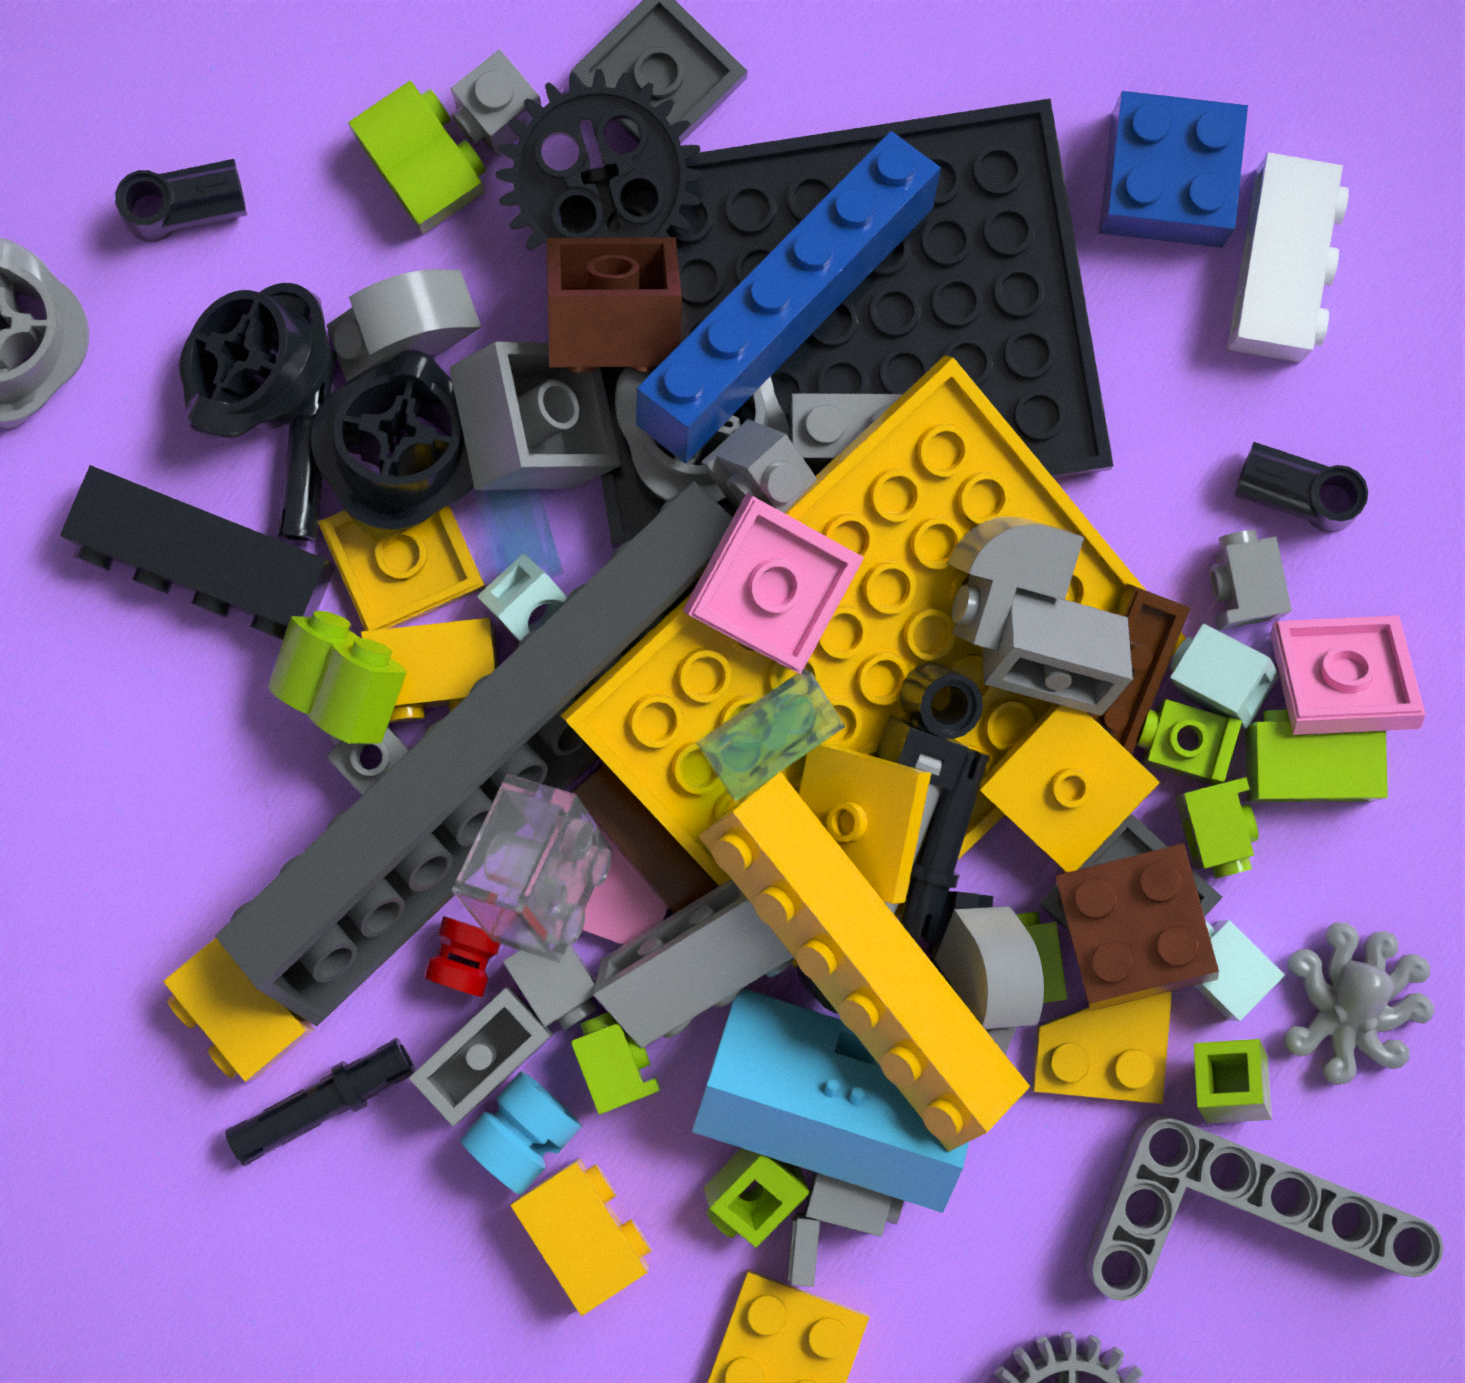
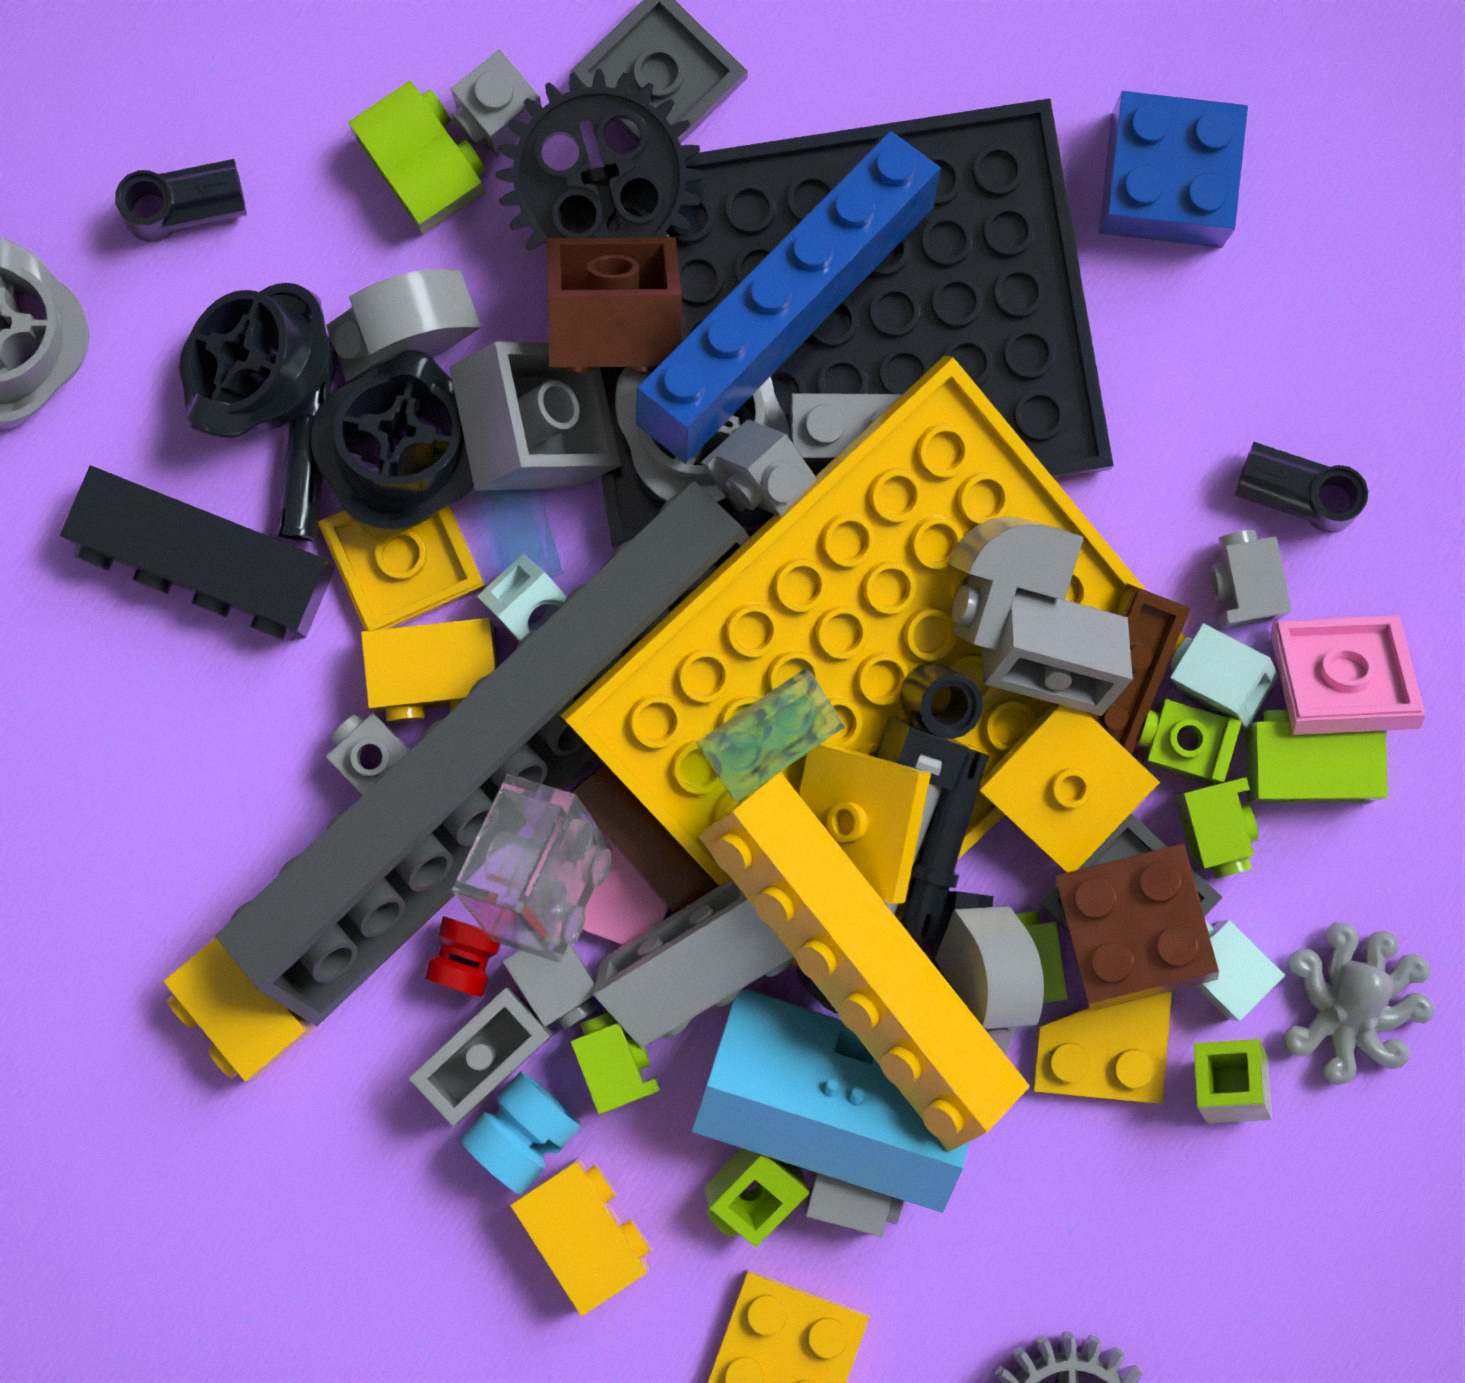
black pin [225,1037,416,1167] -> none
lime brick [268,611,406,744] -> none
bright pink tile [683,493,864,674] -> none
light grey tile [787,1213,820,1287] -> none
light grey beam [1084,1115,1444,1301] -> none
white brick [1227,152,1349,363] -> none

